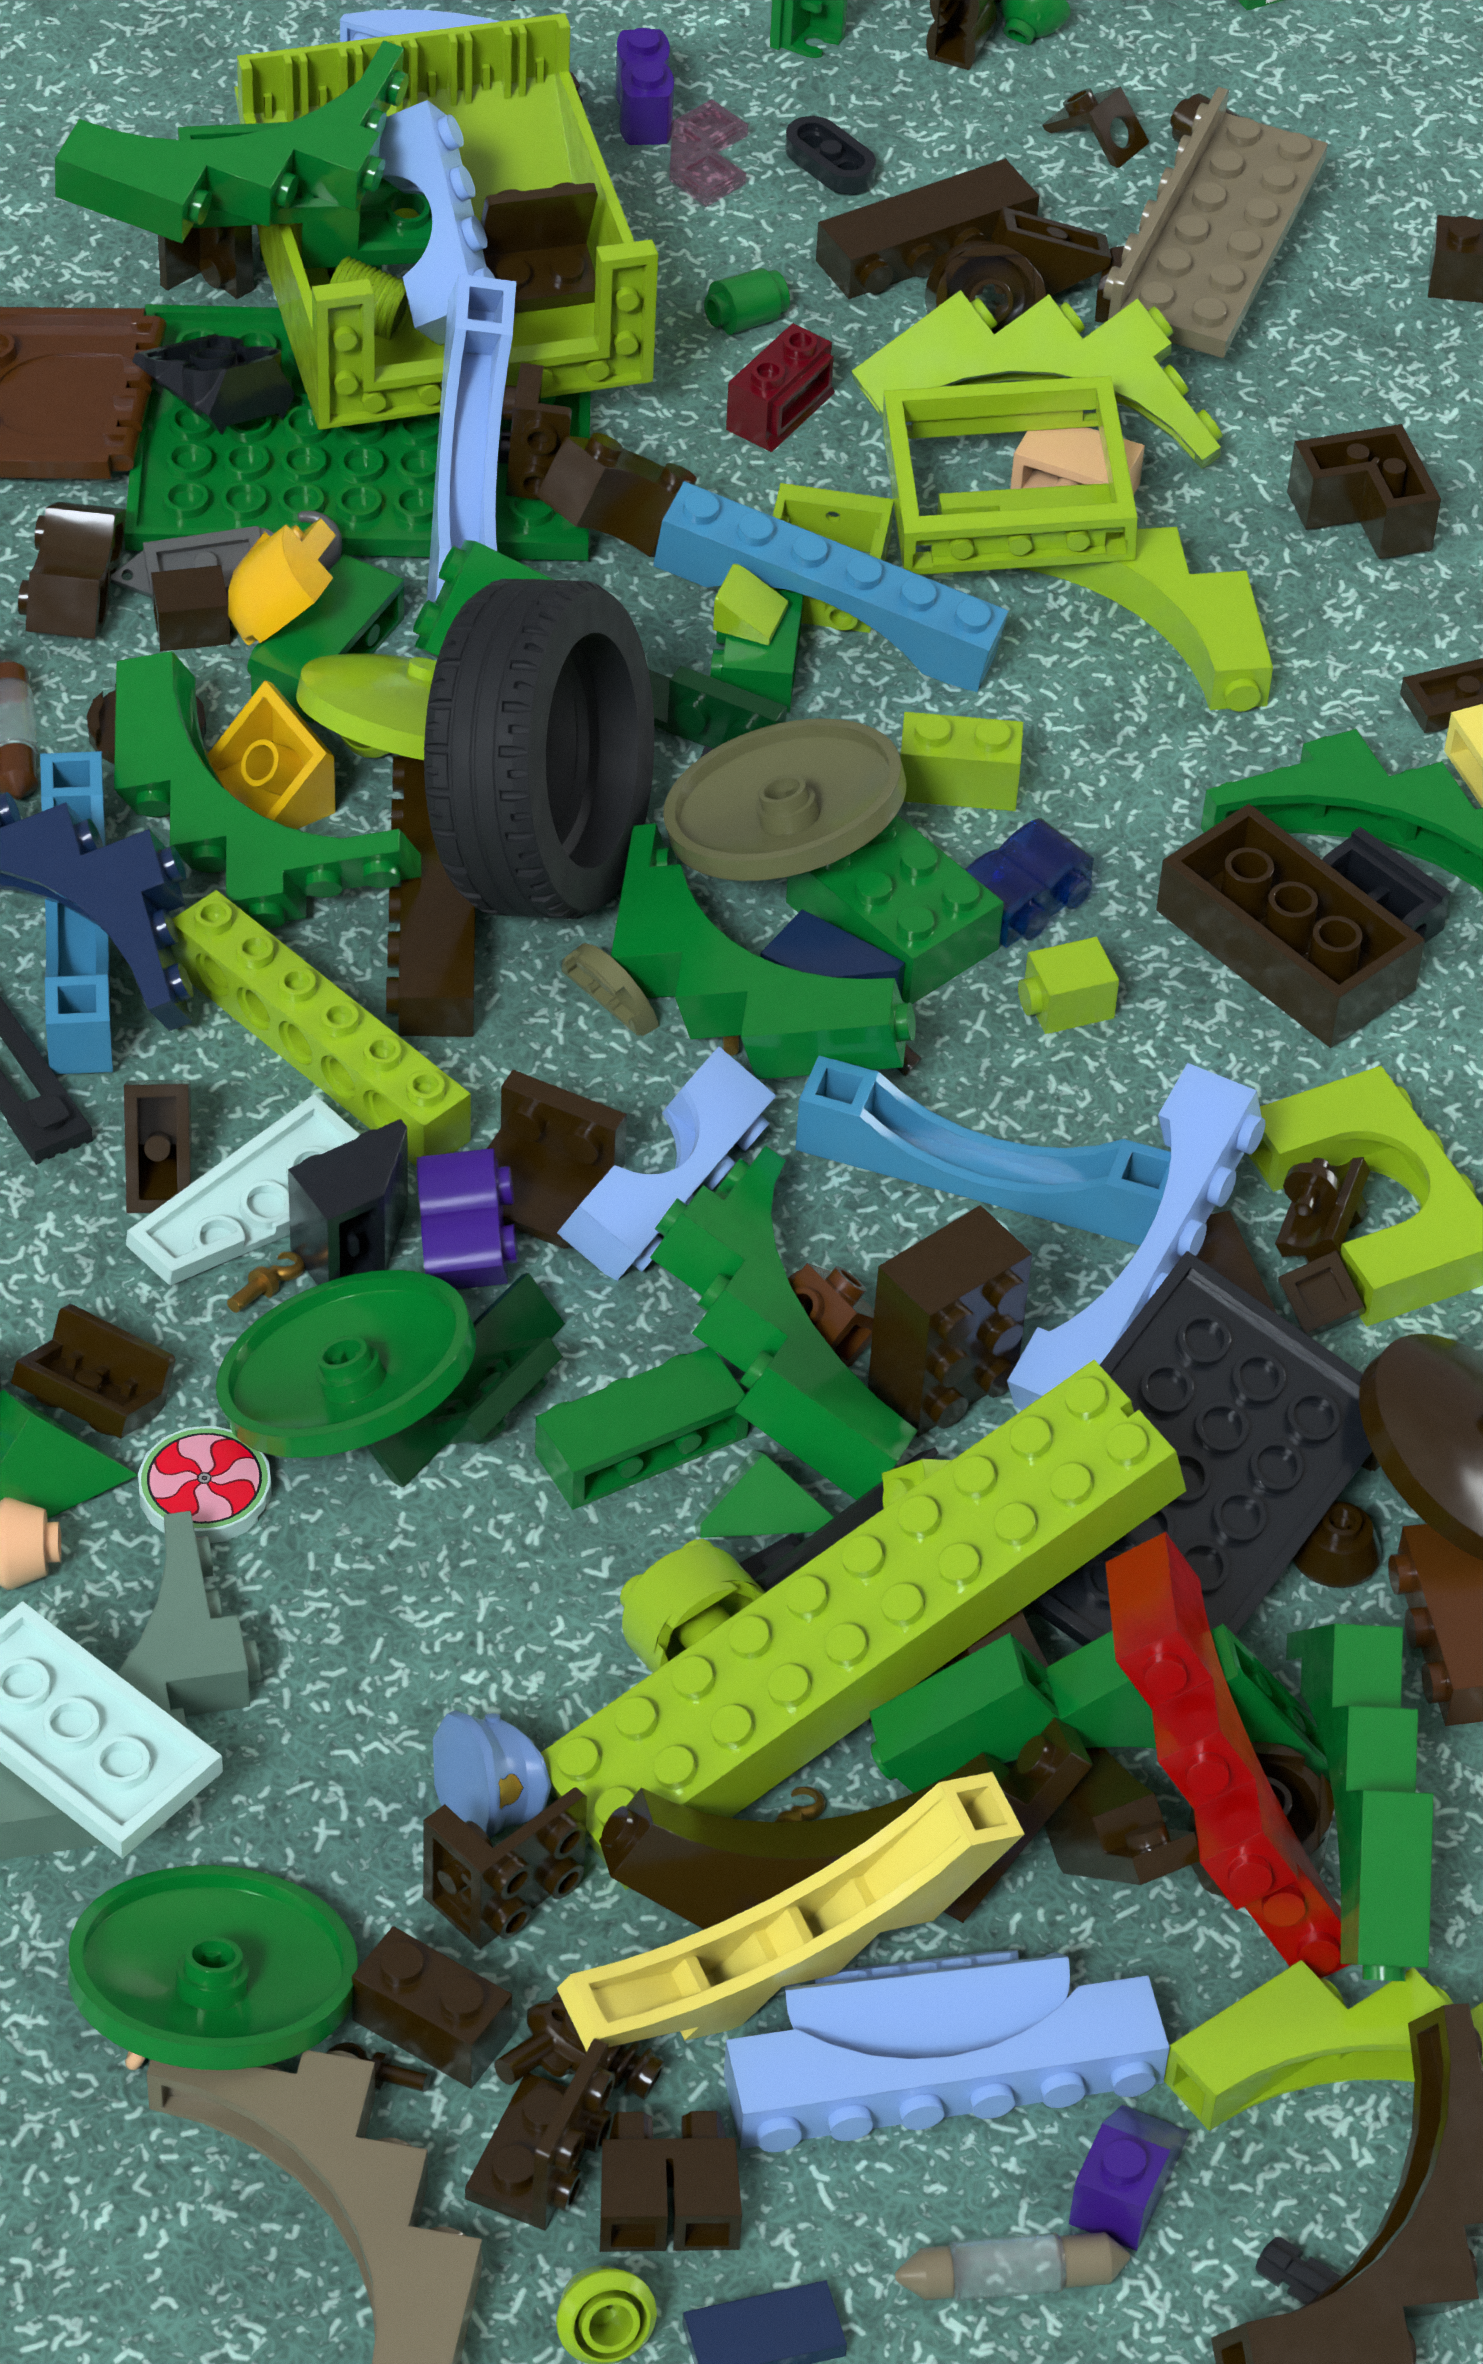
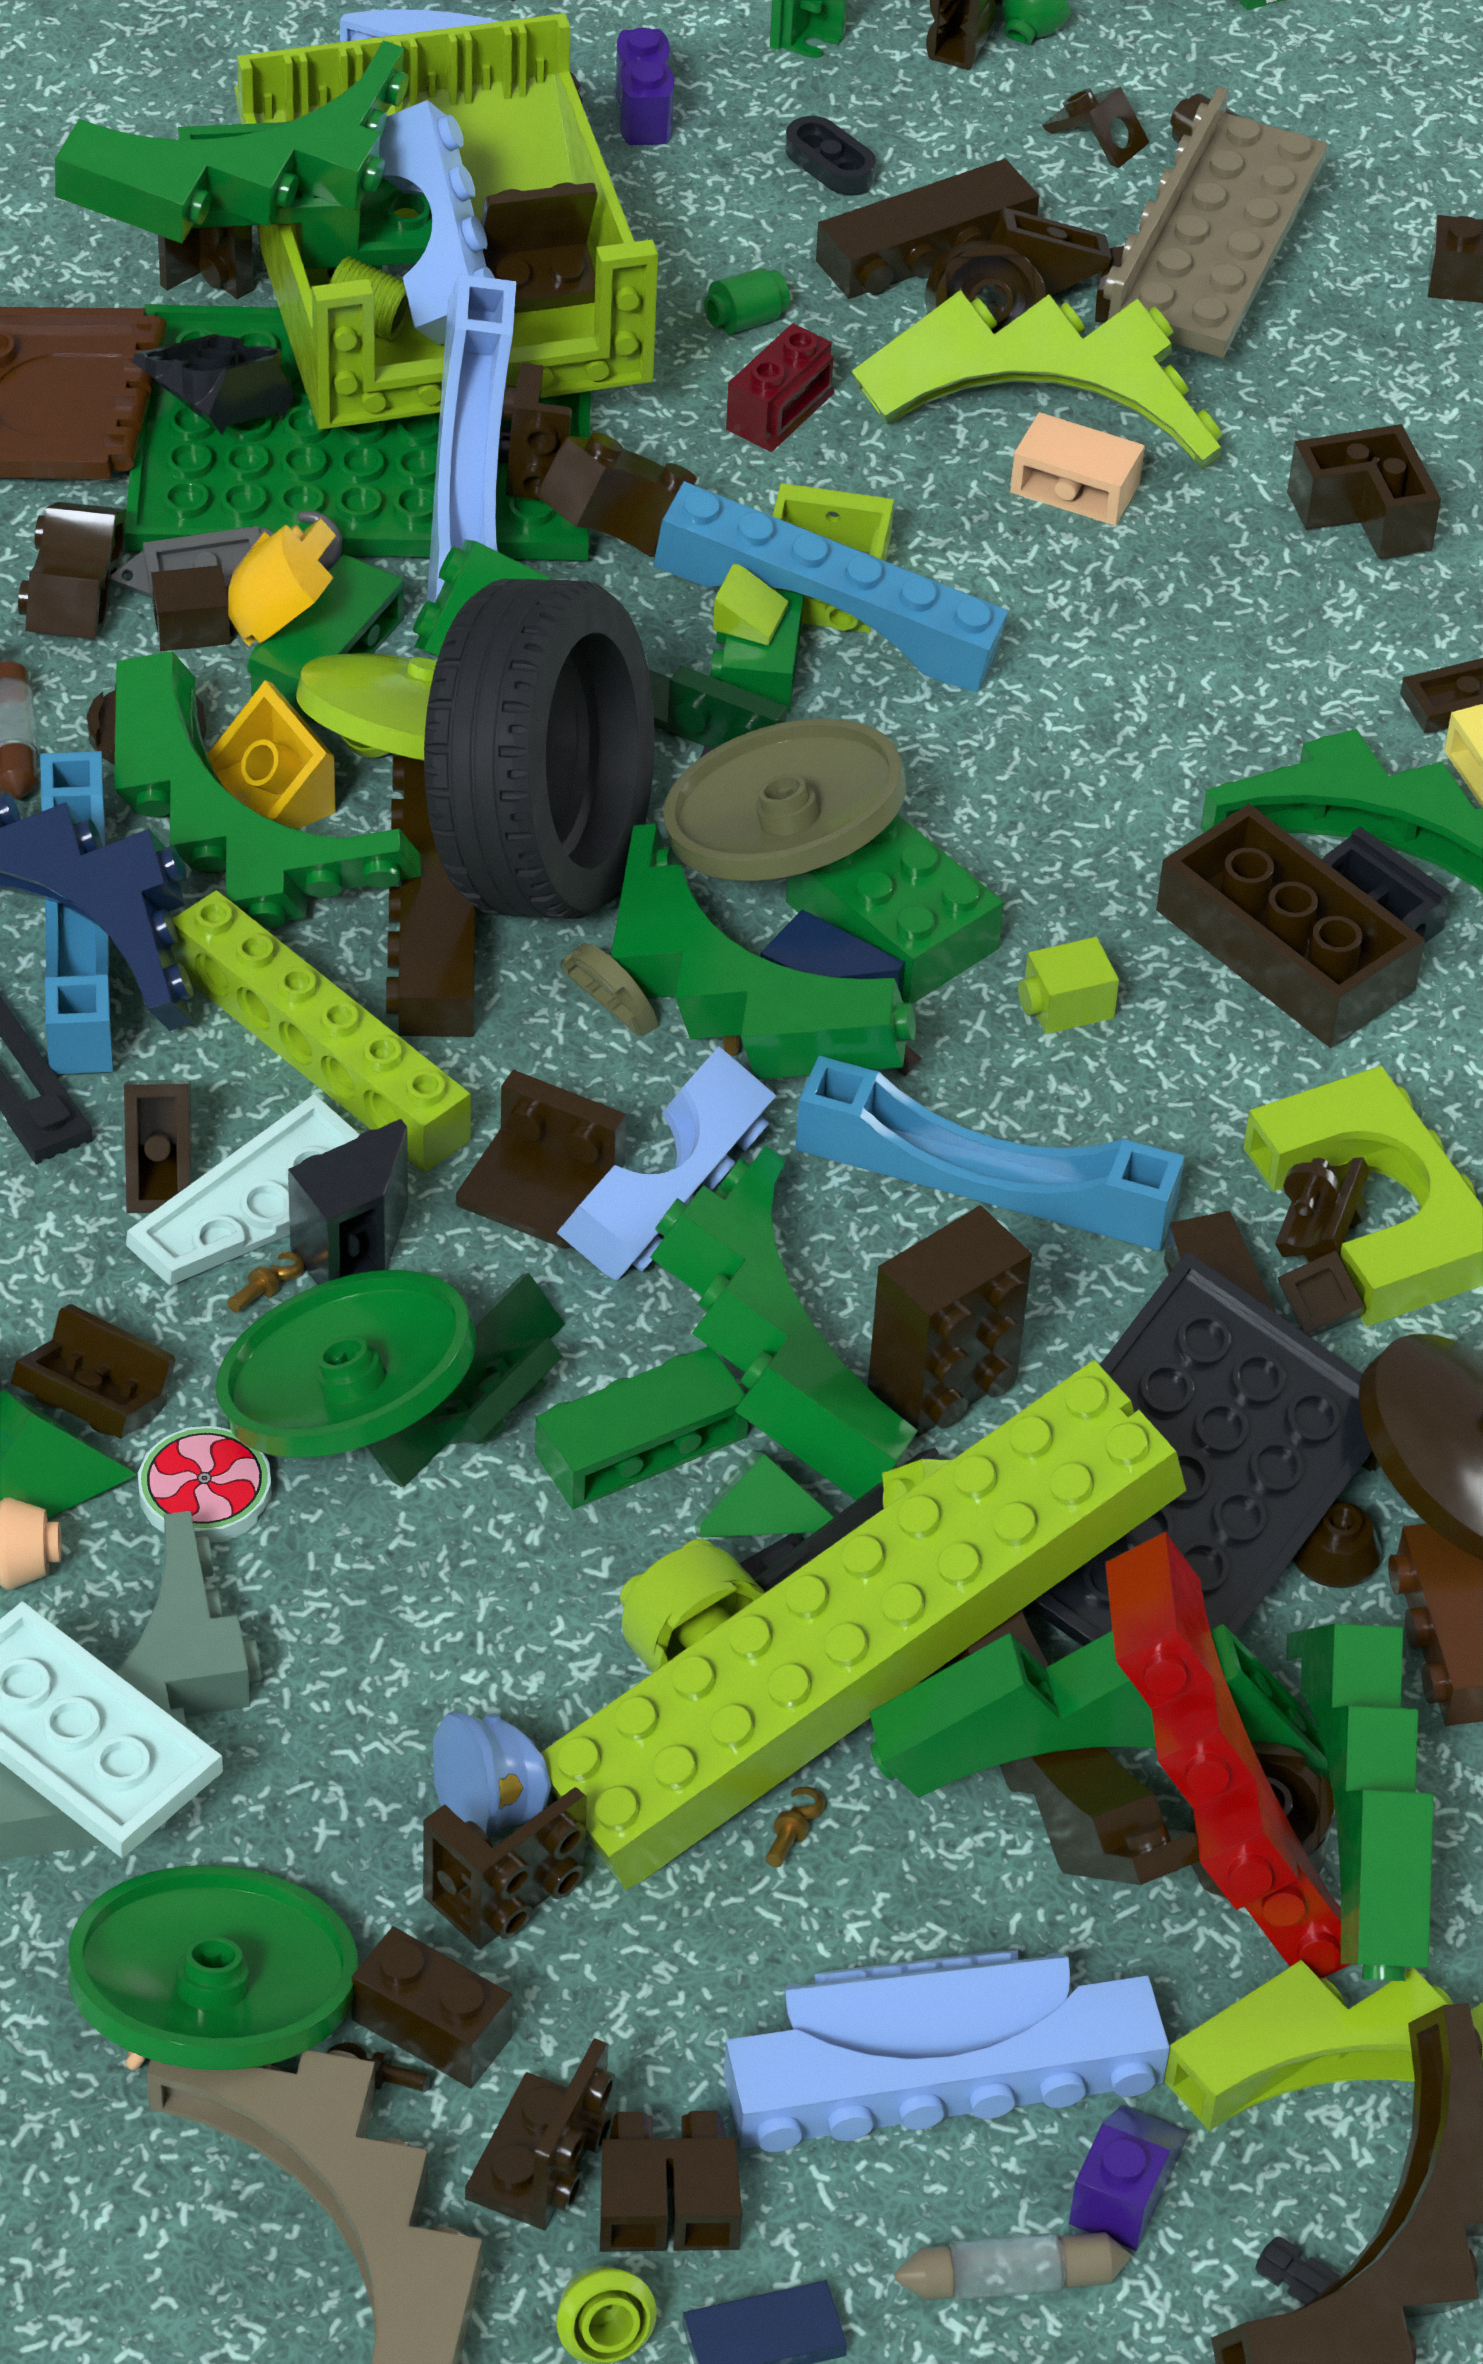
dark purple brick [417,1148,519,1290] -> none
dark brown piece [494,1992,665,2100] -> none
light yellow arch [557,1772,1025,2052] -> none
dark brown arch [599,1717,1093,1929] -> none
tile [669,99,748,207] -> none
reddish brown brick [788,1263,874,1368] -> none
lime window [883,375,1138,575] -> none
lime brick [900,712,1024,811] -> none
lime arch [937,483,1273,712] -> none
clear blue brick [965,818,1094,948] -> none
light blue arch [1007,1063,1265,1410] -> none

